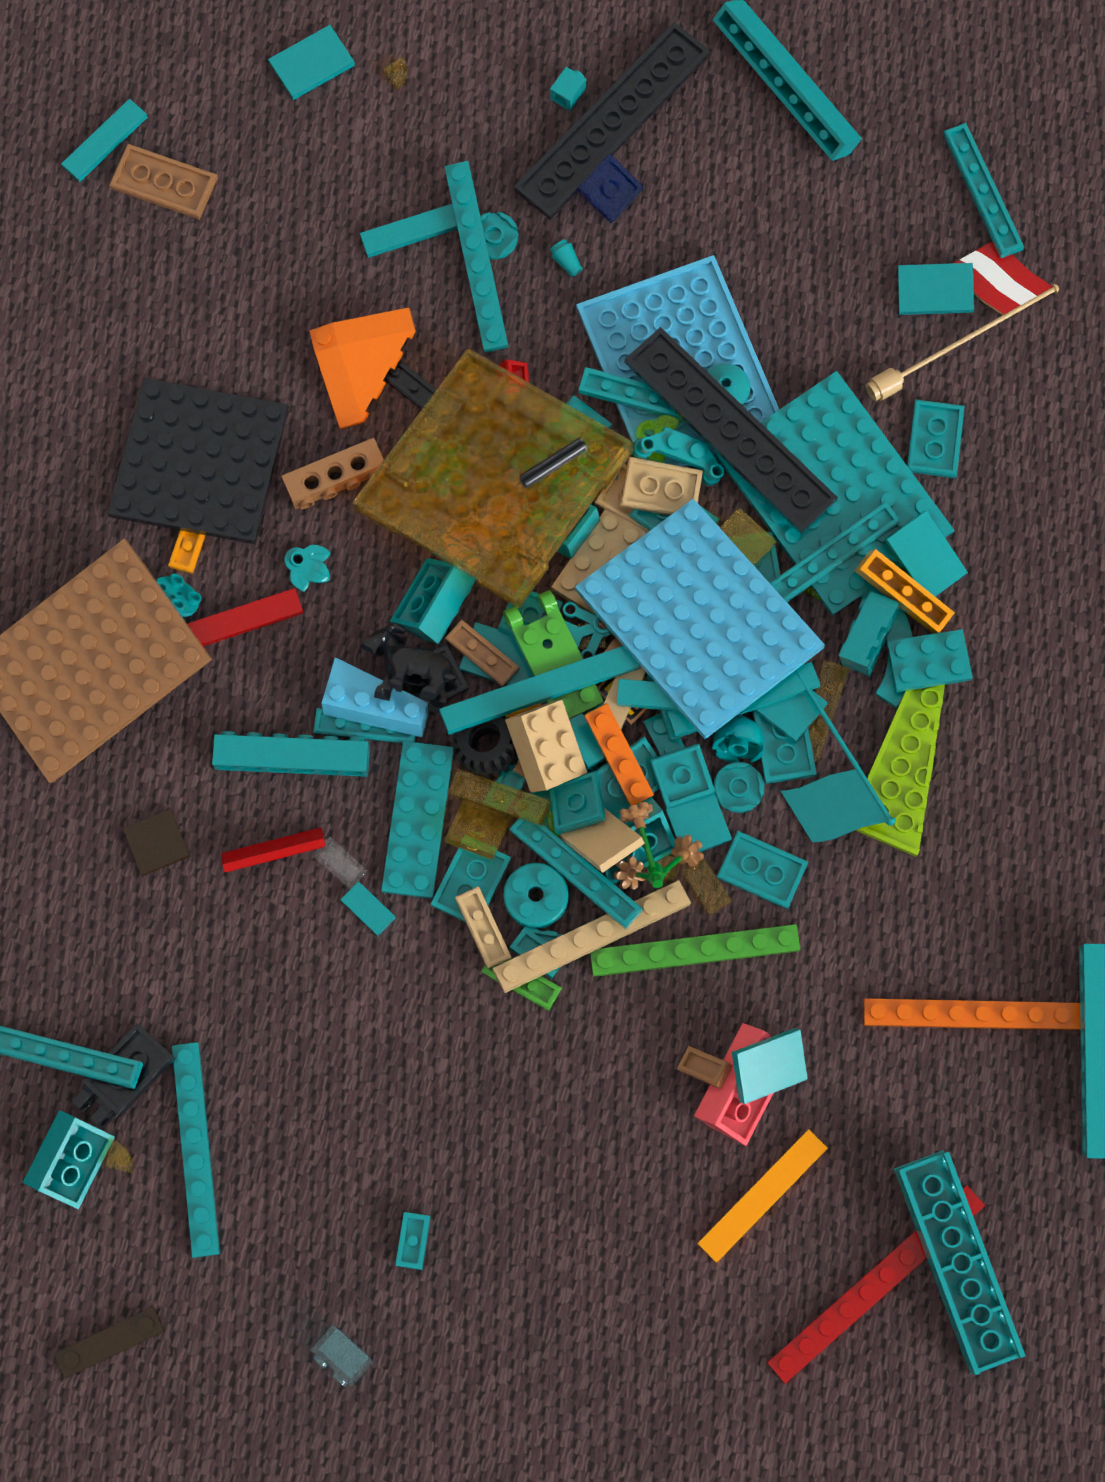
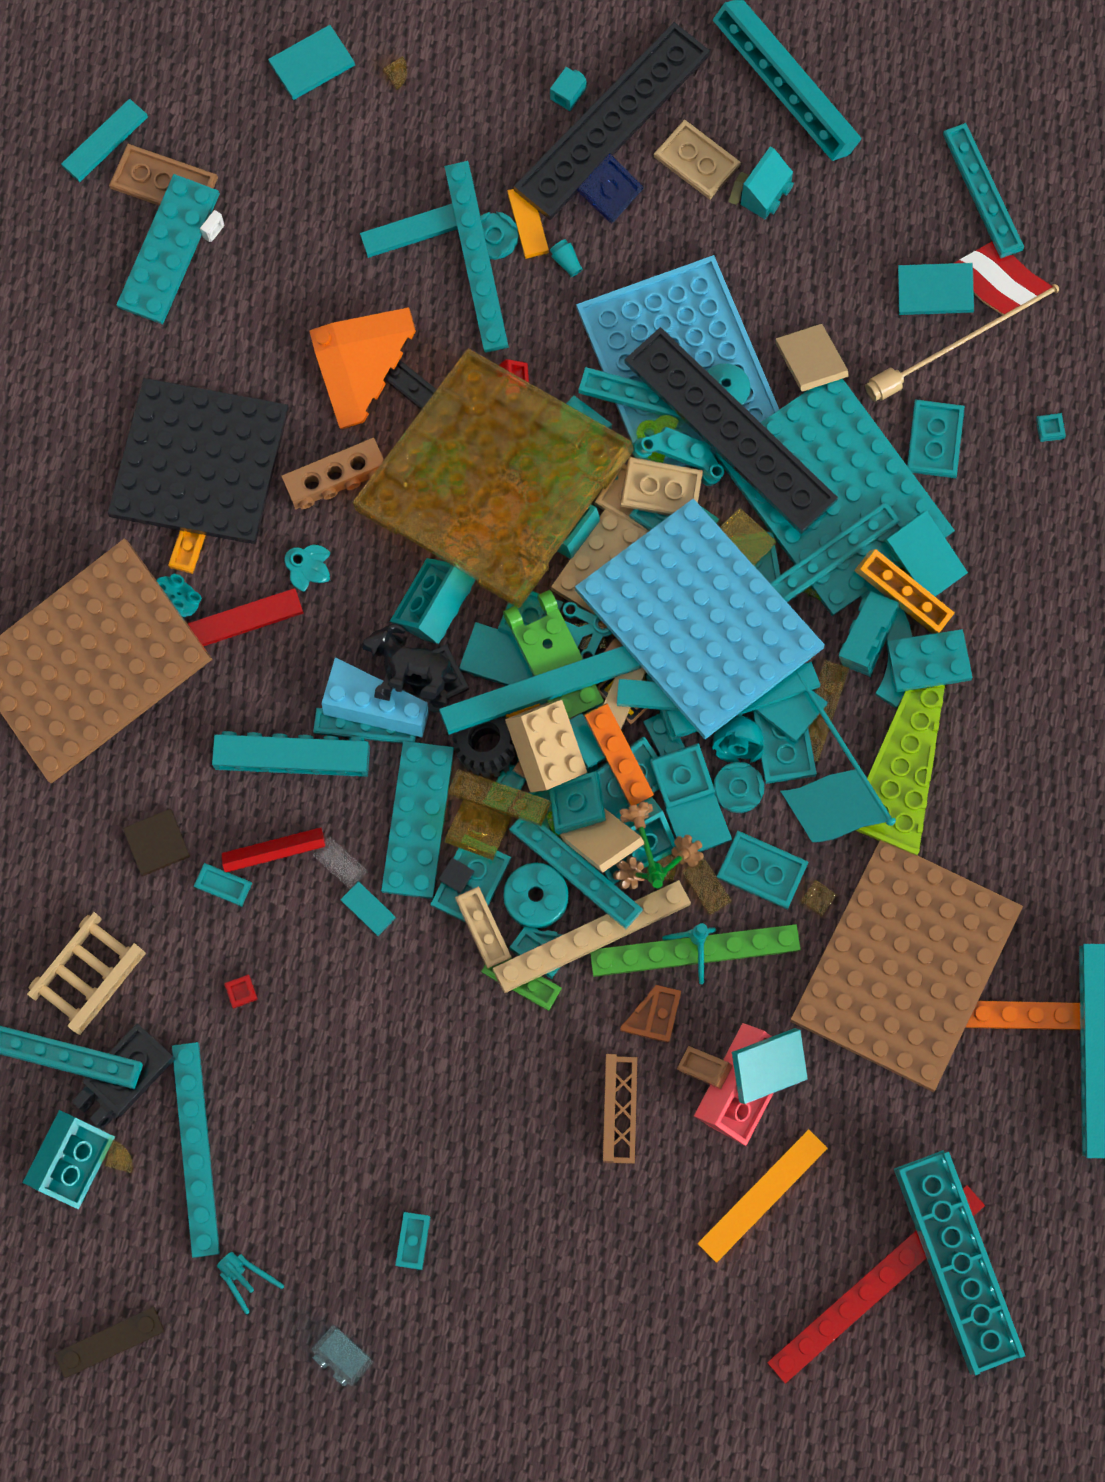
medium nougat tile [445,619,519,687] -> none
black axle [519,438,587,488] -> none
none -> tan fence [27,912,146,1035]
none -> teal plate [116,174,220,325]
none -> teal tile [194,863,252,907]
none -> white tile [200,210,225,242]
none -> teal plant [217,1252,284,1314]
none -> red tile [224,974,258,1009]
none -> black tile [439,858,475,894]
none -> light orange tile [507,189,549,259]
none -> medium nougat fence [603,1054,637,1164]
none -> dark orange wing [620,985,681,1043]
none -> tan tile [654,120,741,200]
none -> teal plant [662,923,716,984]
none -> olive tile [729,172,749,205]
none -> teal slope [741,146,794,219]
none -> tan tile [776,324,849,392]
none -> medium nougat plate [790,840,1023,1092]
none -> clear yellow tile [800,880,837,917]
none -> teal tile [1036,413,1066,442]

